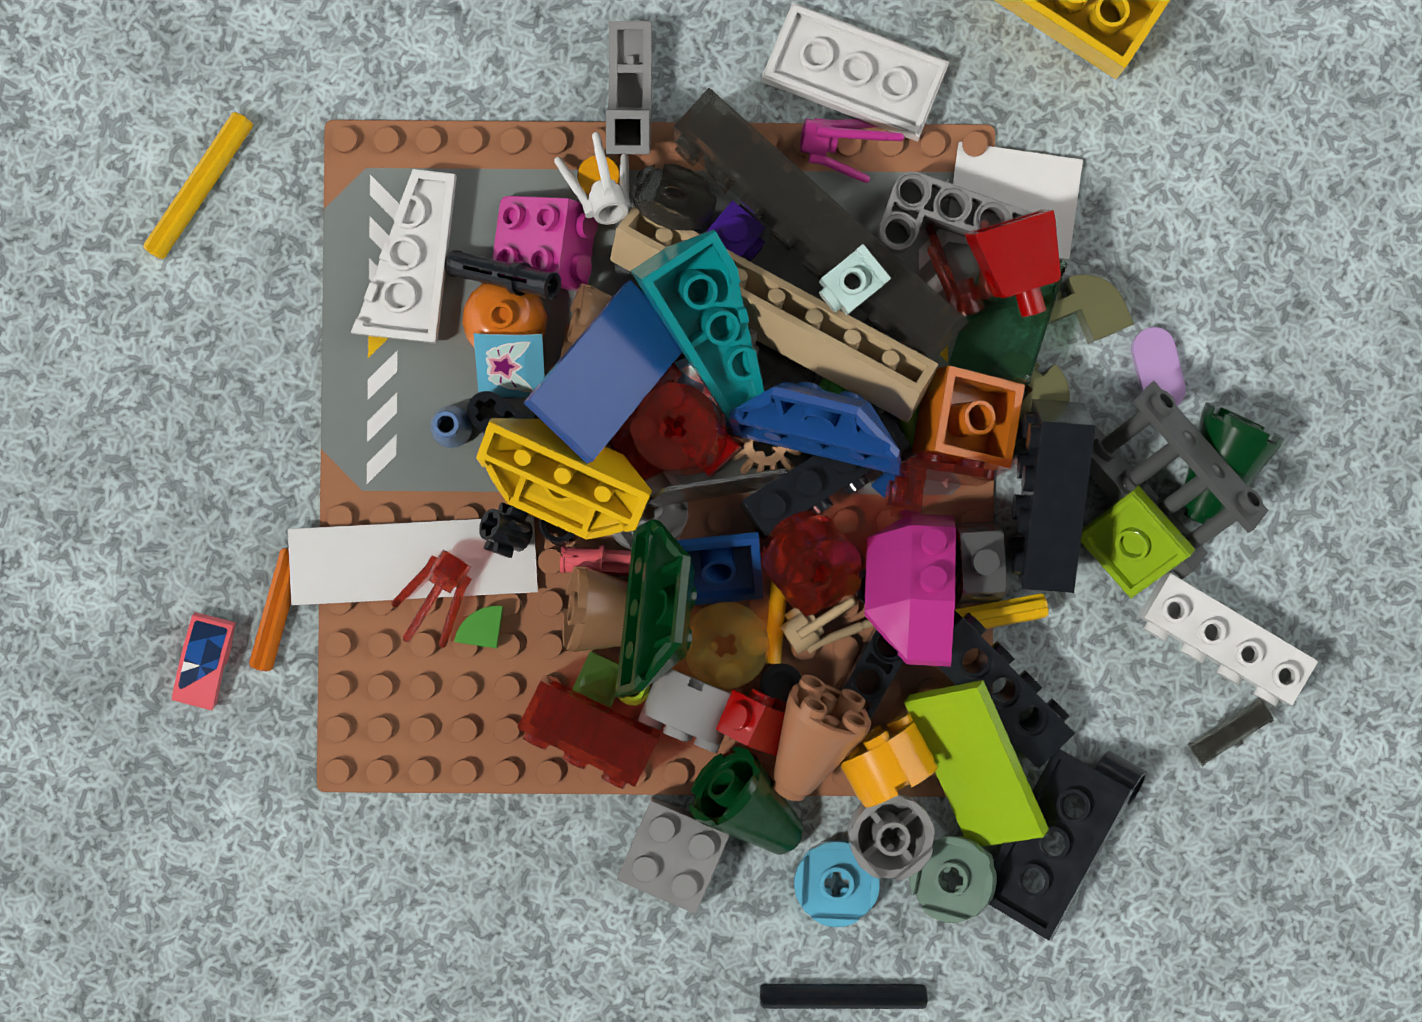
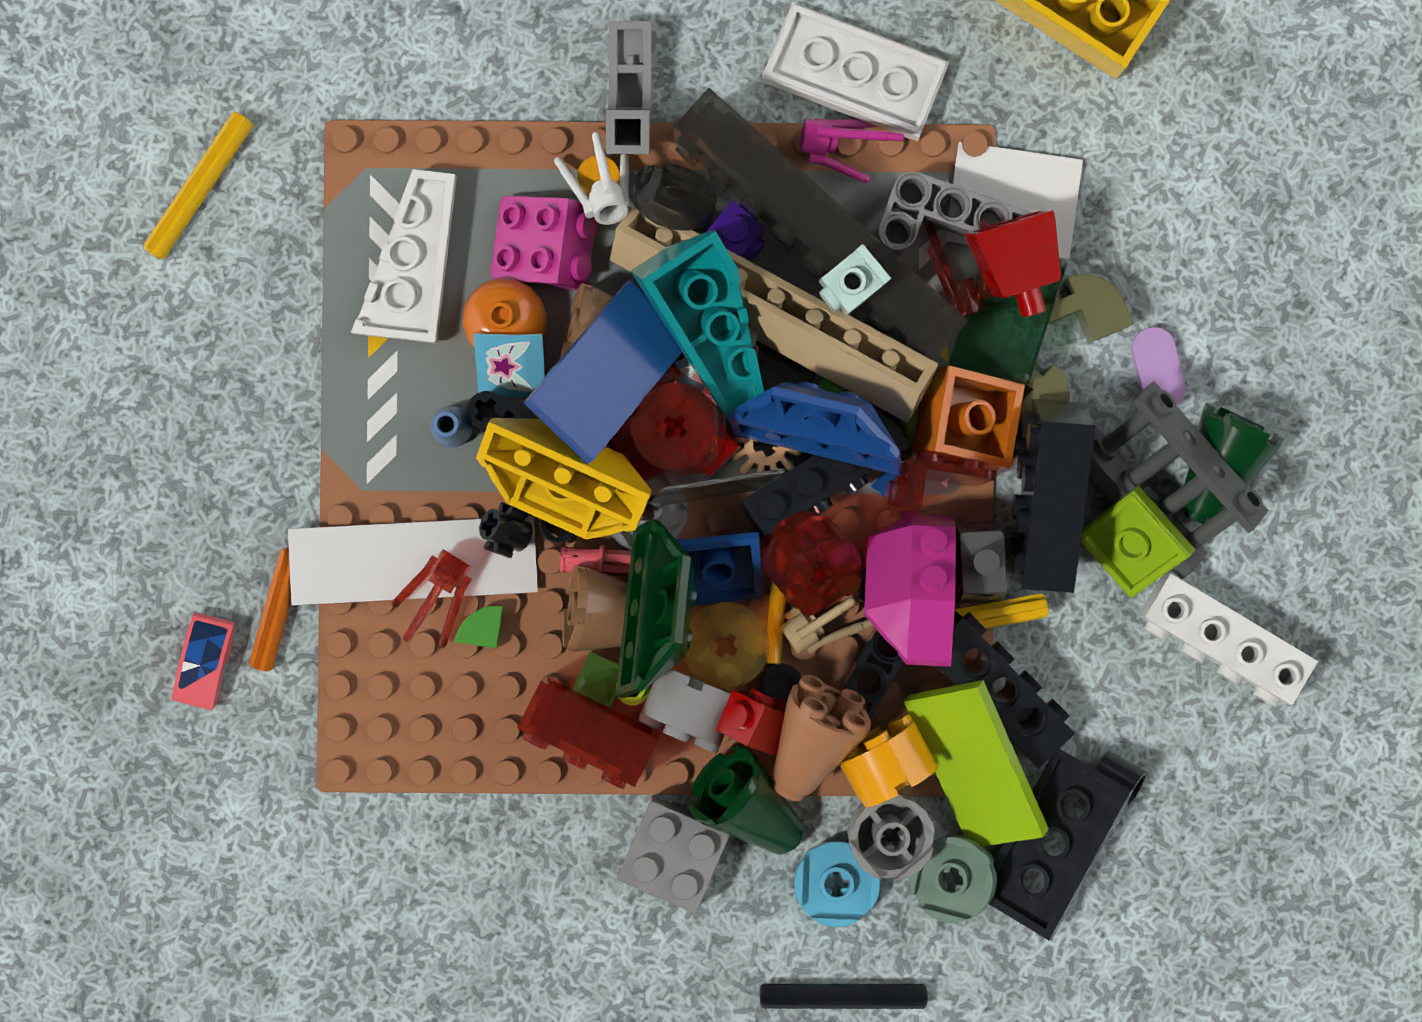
black pin [445,250,561,300] -> none
clear smoke pin [1187,698,1274,767] -> none

